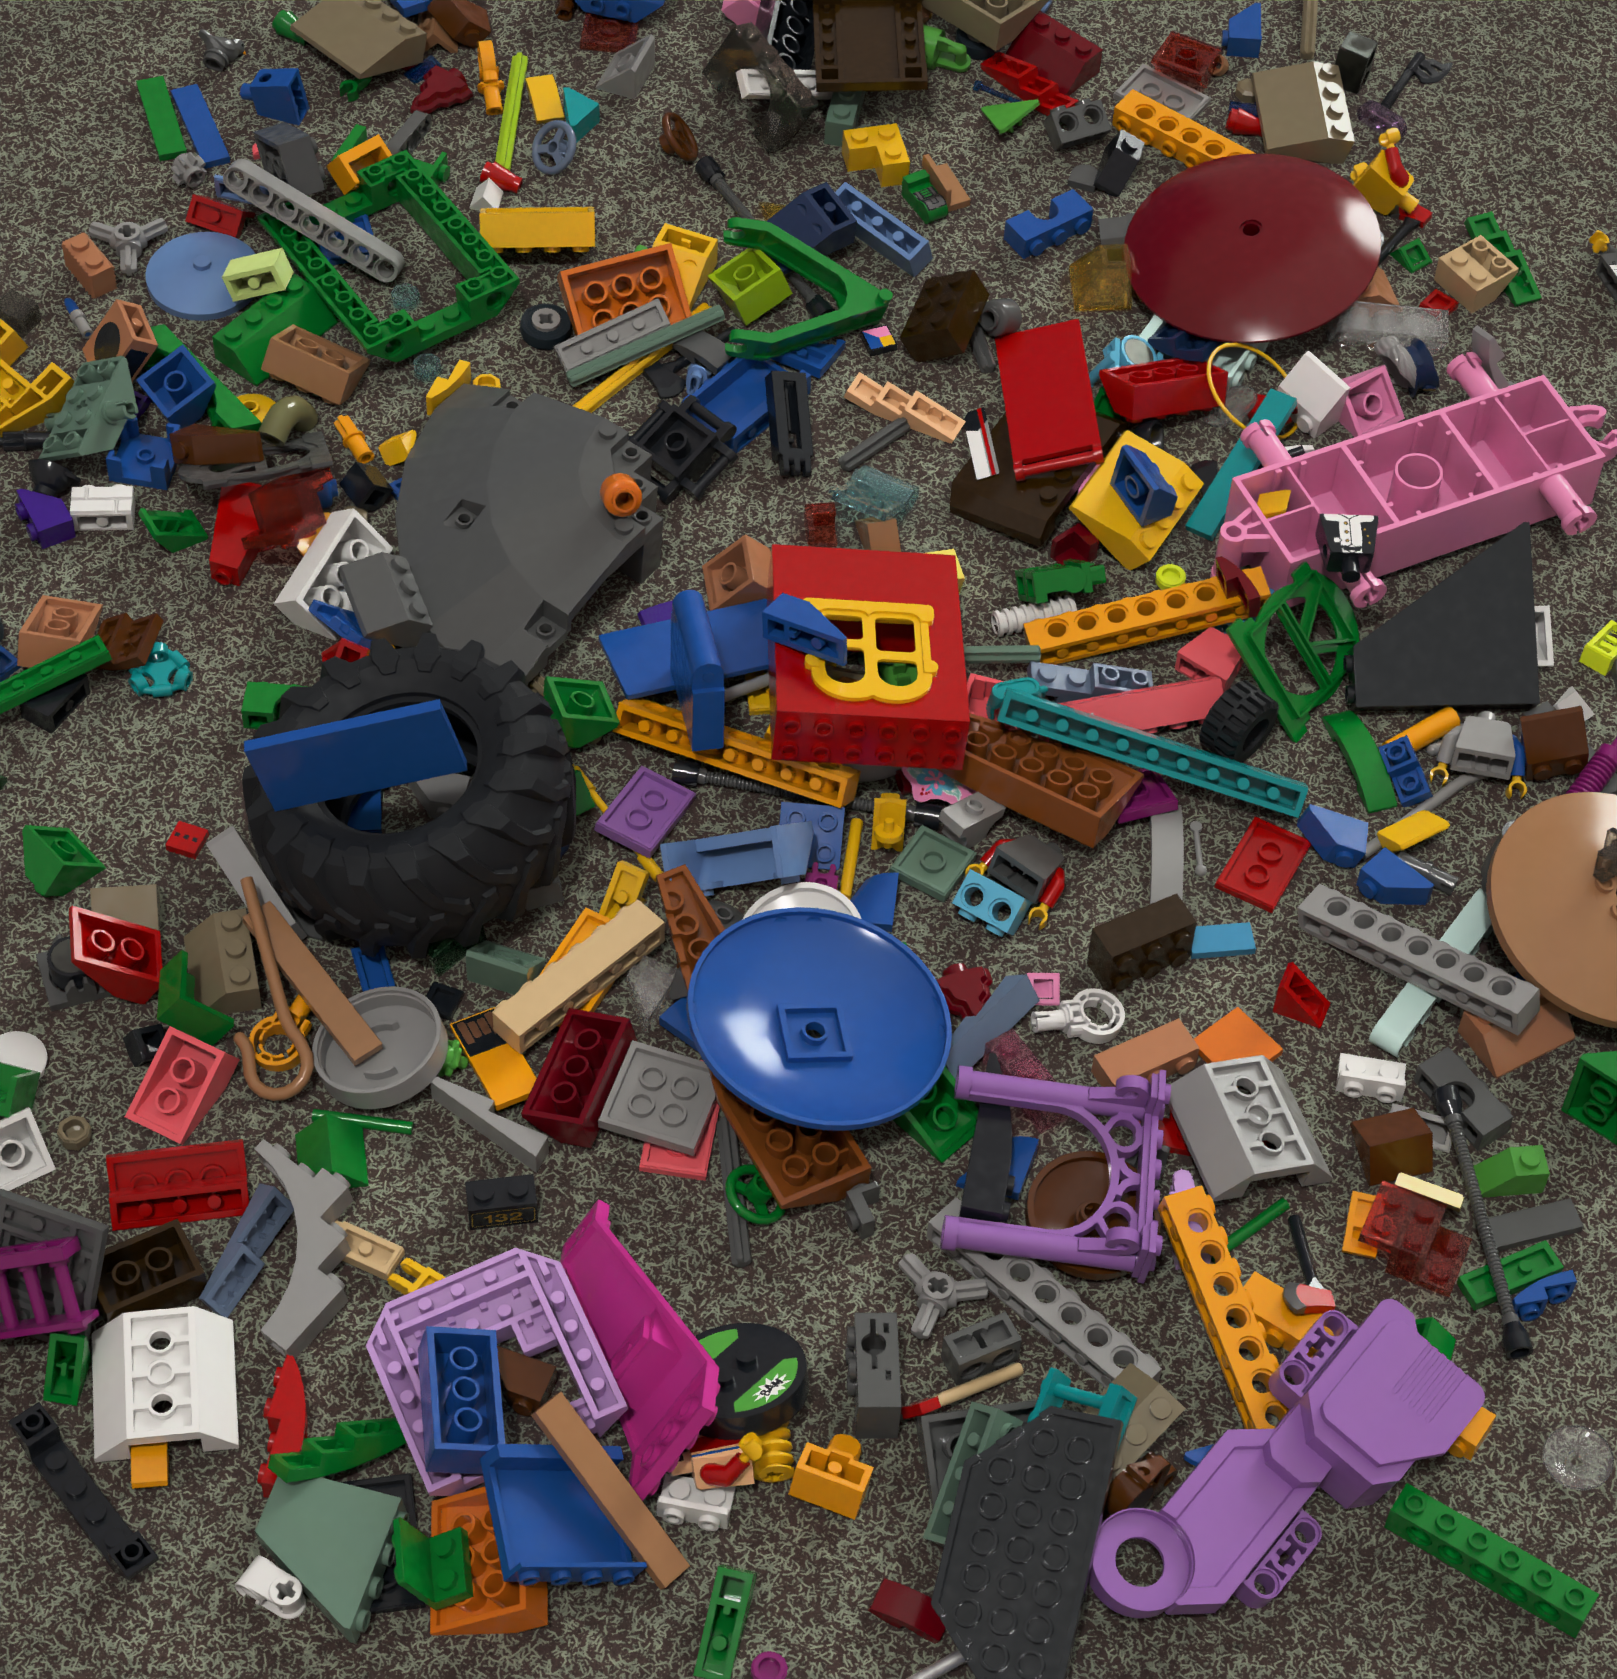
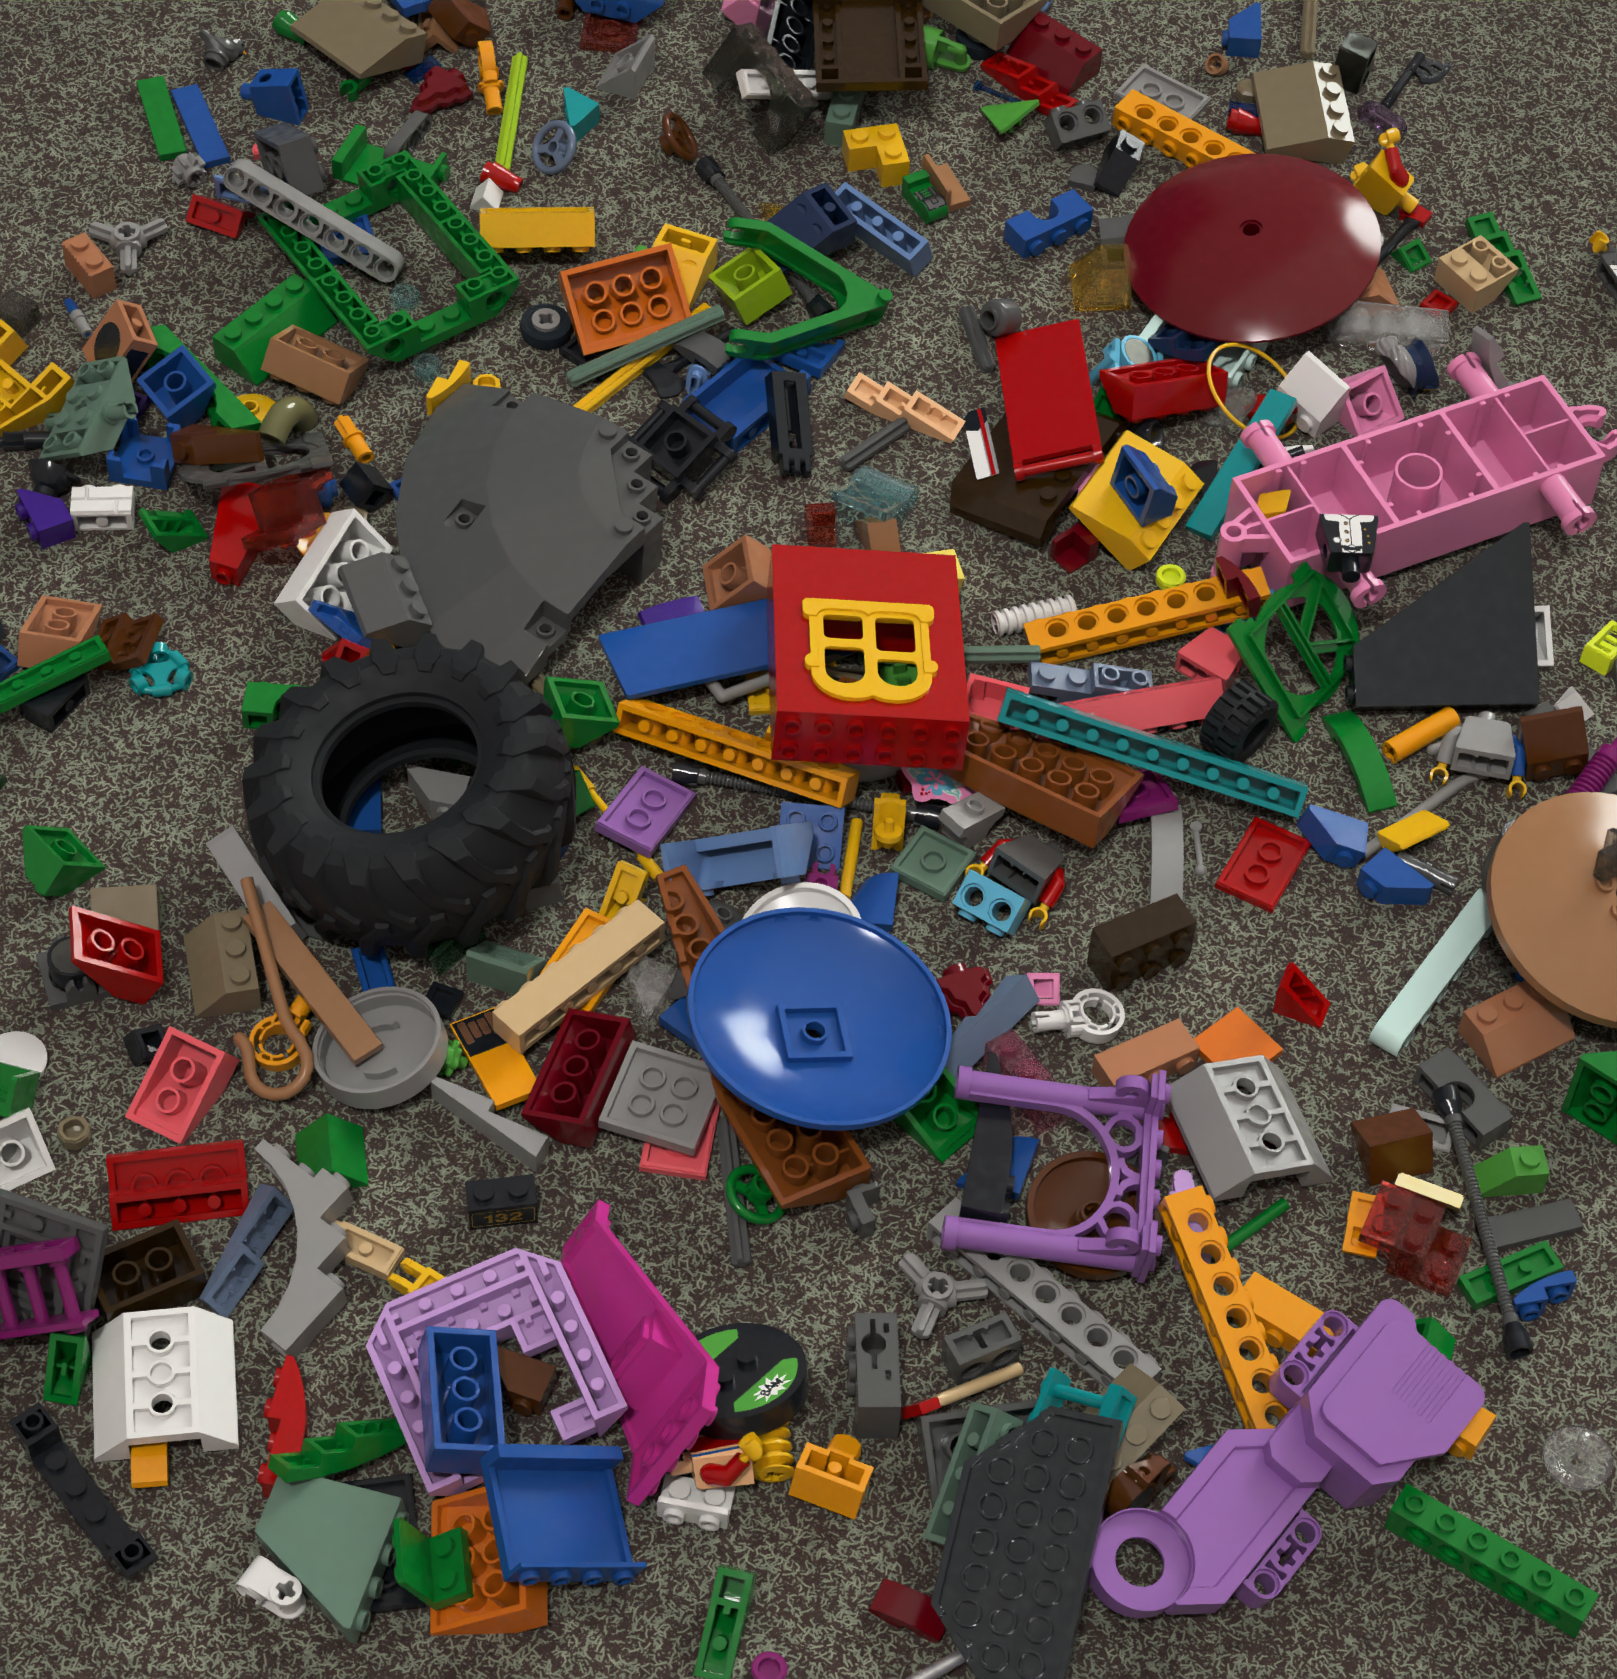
medium blue dish [146,232,255,321] -> none
green panel [157,950,234,1046] -> none
red tile [165,821,209,860] -> none
yellowish green brick [222,248,294,302] -> none
blue tile [244,699,467,811] -> none
green bar [312,1109,414,1135] -> none
light orange panel [326,134,392,195] -> none
yellow slope [378,430,417,466] -> none
yellow slope [525,74,564,124] -> none
medium nougat tile [531,1392,690,1590] -> none
light grey tile [553,298,671,374] -> none
orange head [600,473,642,517] -> none
blue piece [670,590,725,751] -> none
blue slope [762,593,847,666] -> none
tile [860,324,897,357] -> none
dark brown brick [900,269,990,362] -> none
teal helmet [986,677,1048,720] -> none
green hips [1015,559,1106,604] -> none
clear red slope [1151,31,1222,88] -> none
dark azure tile [1190,922,1256,959] -> none
piece [1283,1215,1336,1314] -> none
light grey brick [1297,883,1540,1036] -> none
white bracket [1336,1053,1406,1103] -> none
blue slope [1378,735,1433,807] -> none

